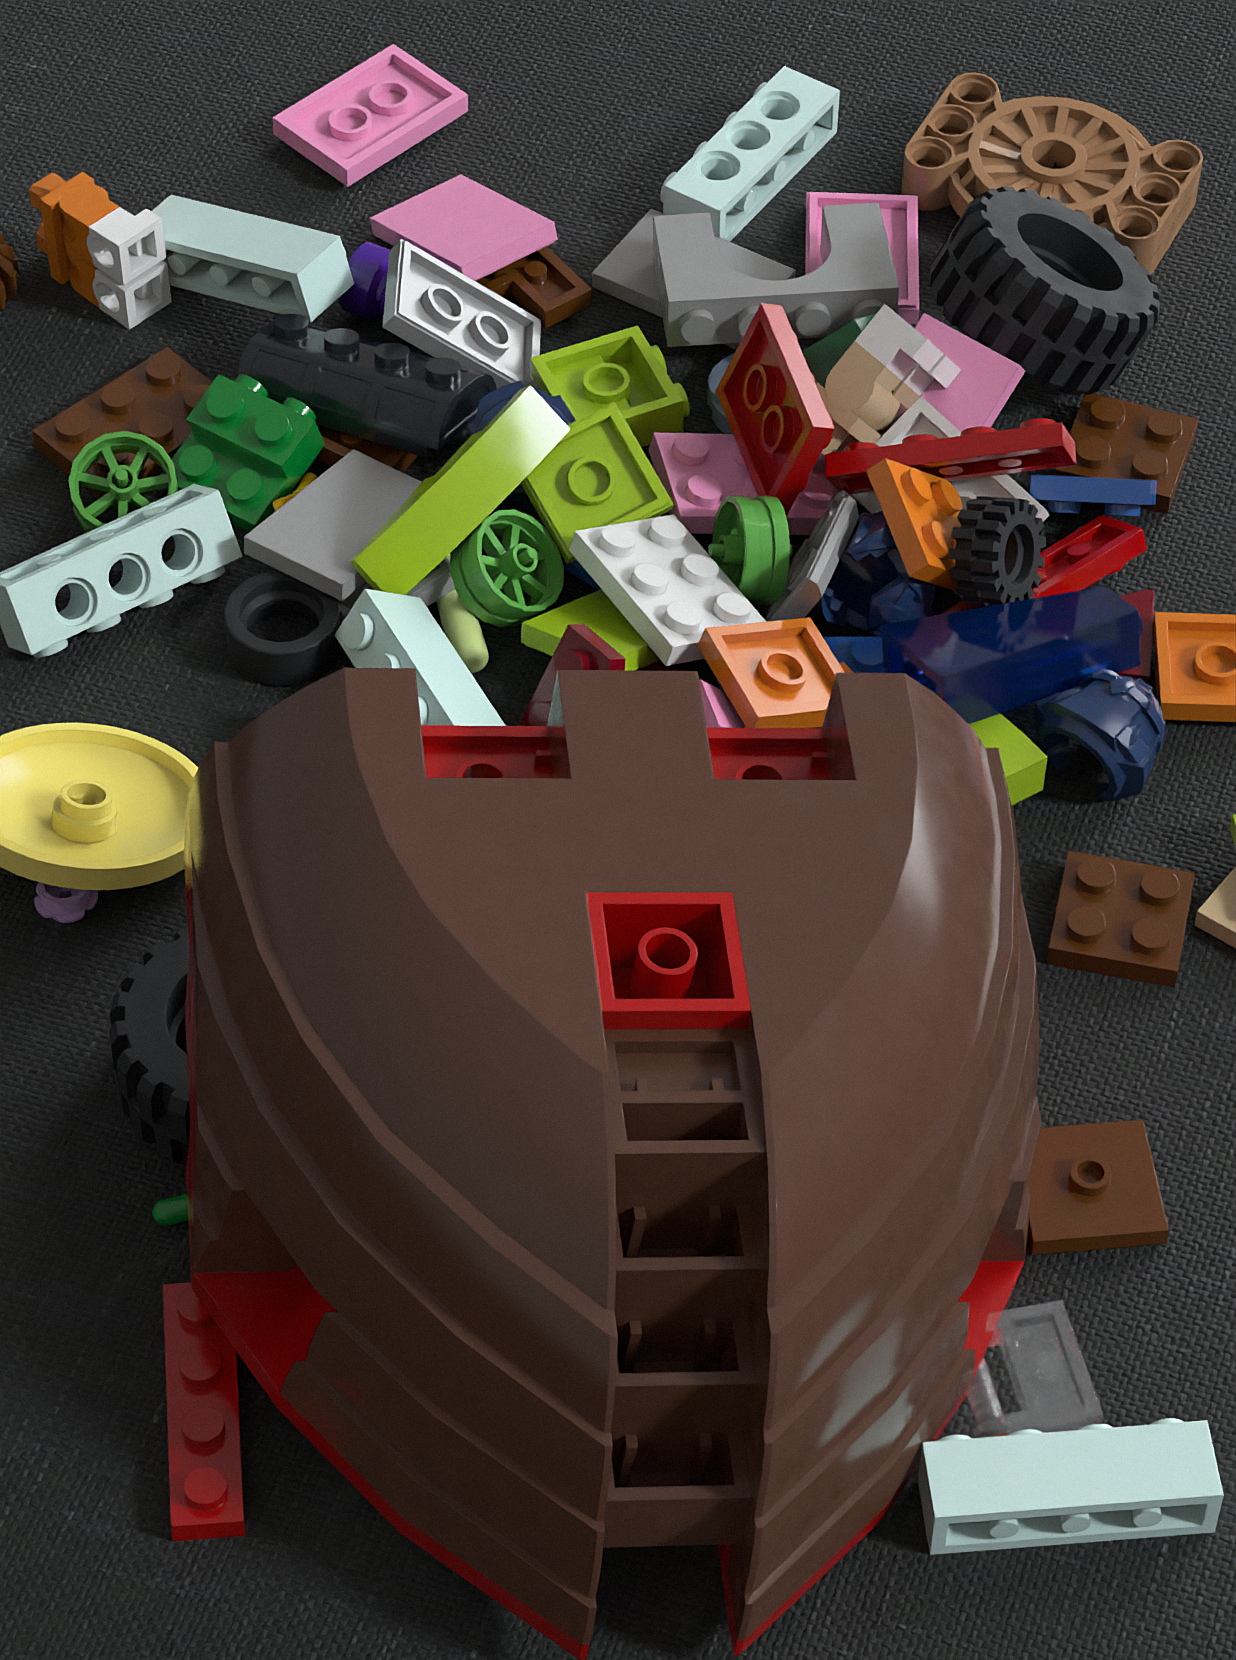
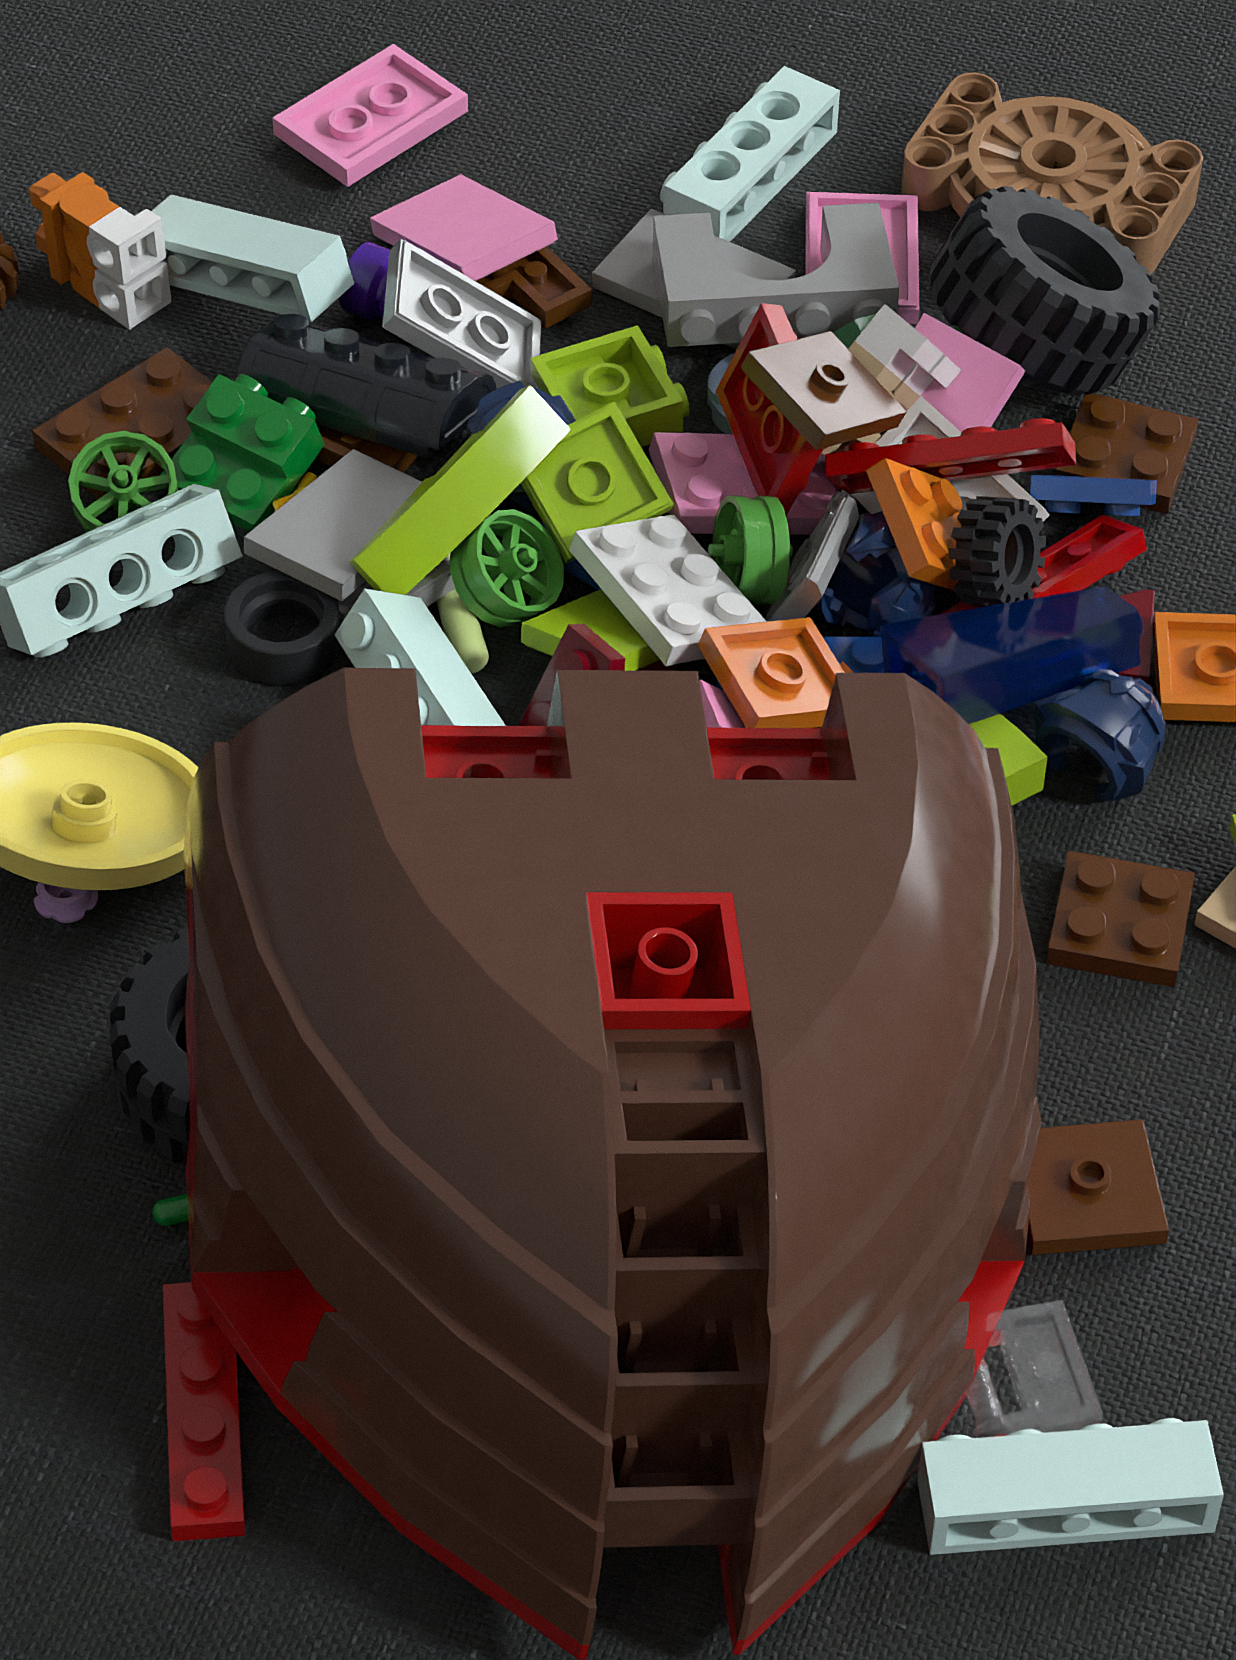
none -> plate [741,331,907,450]

